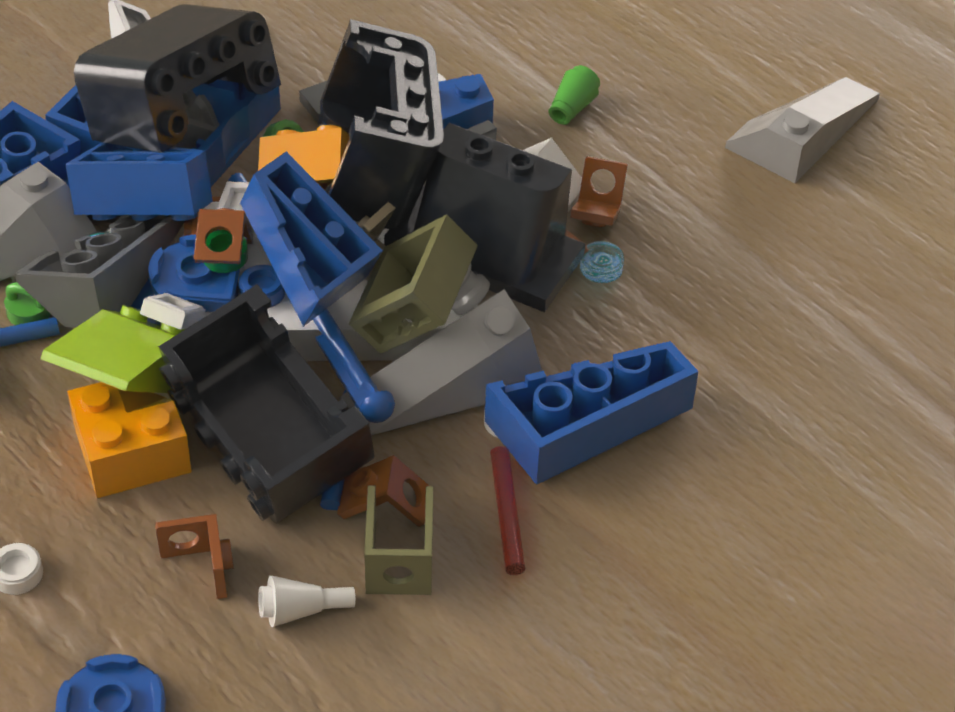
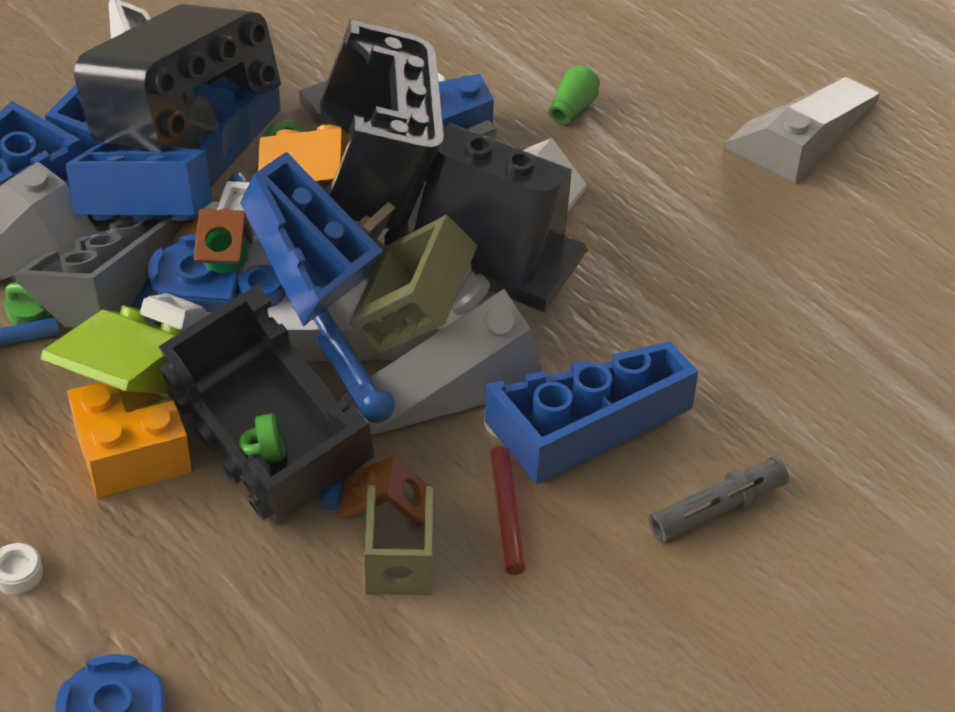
dark orange bracket [155,514,234,599] -> none
white cone [258,575,356,627] -> none
dark orange bracket [570,156,628,227] -> none
clear light blue tile [580,241,624,283] -> none
none -> bright green tile [237,413,286,464]
none -> dark grey pin [648,456,789,543]

